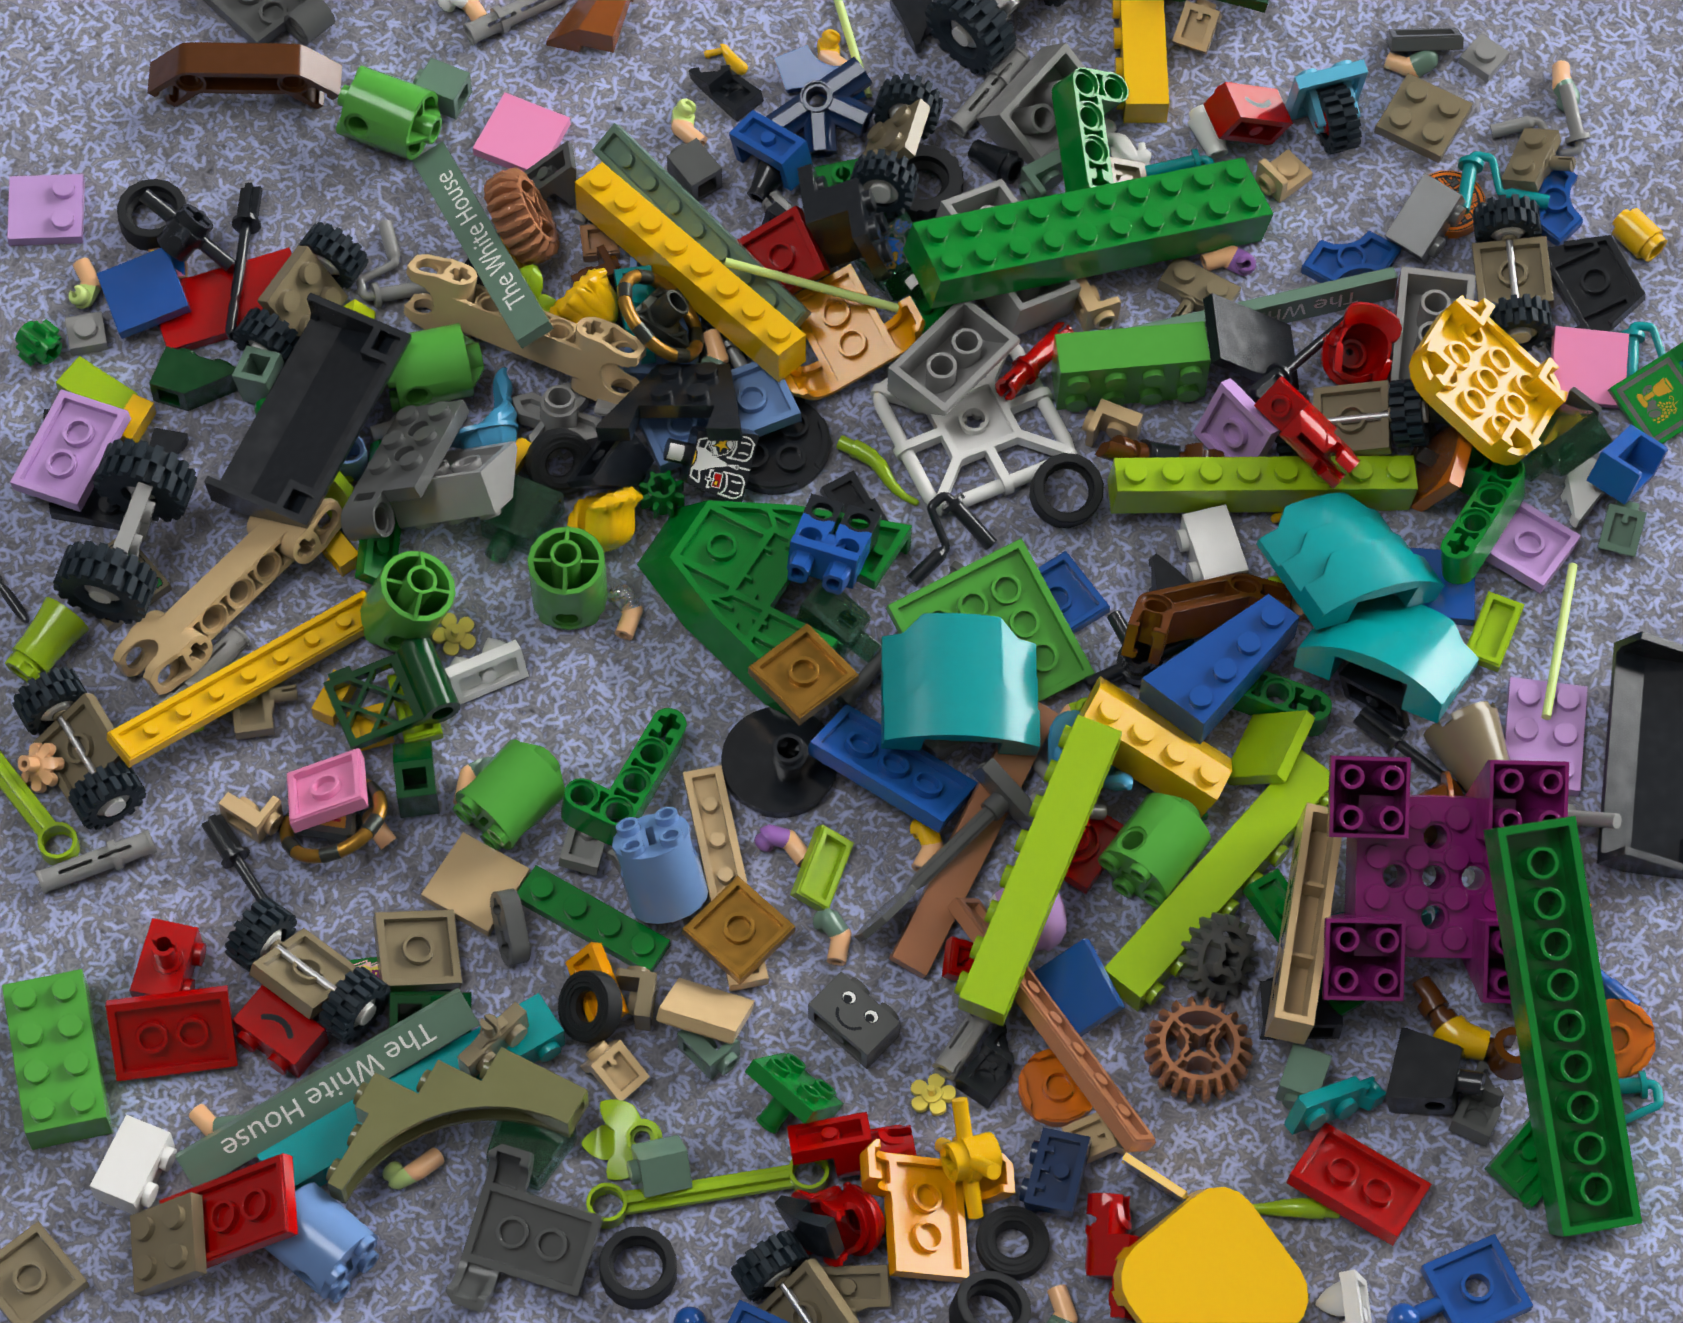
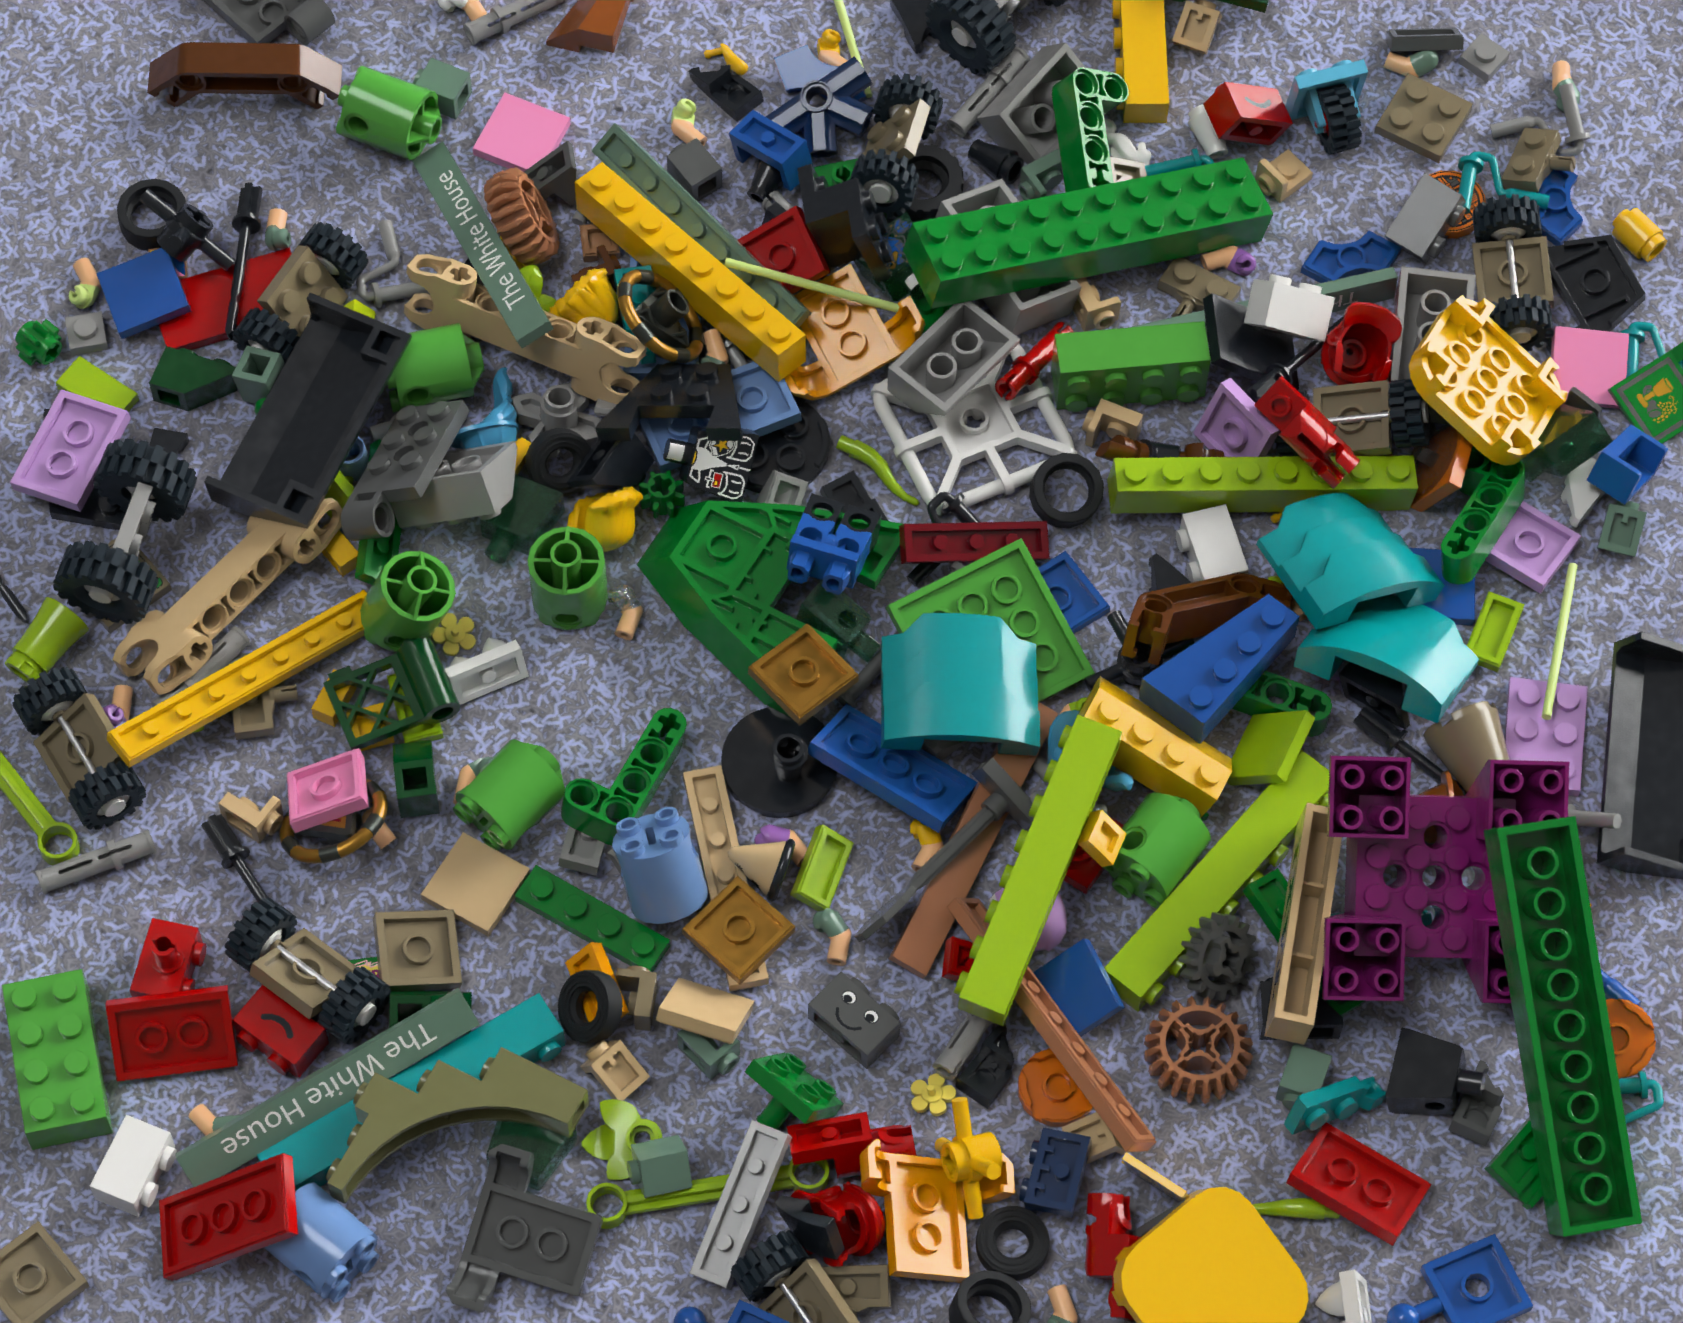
lavender plate [7,174,85,246] -> none
light nougat plant [18,742,65,793] -> none
yellow piece [120,394,156,443] -> none
dark tan plate [130,1192,207,1296] -> none
arm [382,1147,444,1190] -> none
dark tan plate [457,1001,529,1078] -> none
dark grey beam [490,888,531,966] -> none
black tyre [599,1226,677,1310] -> none
reddish brown piece [1412,976,1523,1080] -> none
none -> arm [103,685,133,728]
none -> sand green arm [265,208,291,251]
none -> light grey plate [690,1120,792,1290]
none -> tan hat [728,839,795,902]
none -> light grey slope [756,470,808,506]
none -> dark red plate [899,521,1050,564]
none -> yellow plate [1077,810,1126,867]
none -> white brick [1244,274,1335,342]

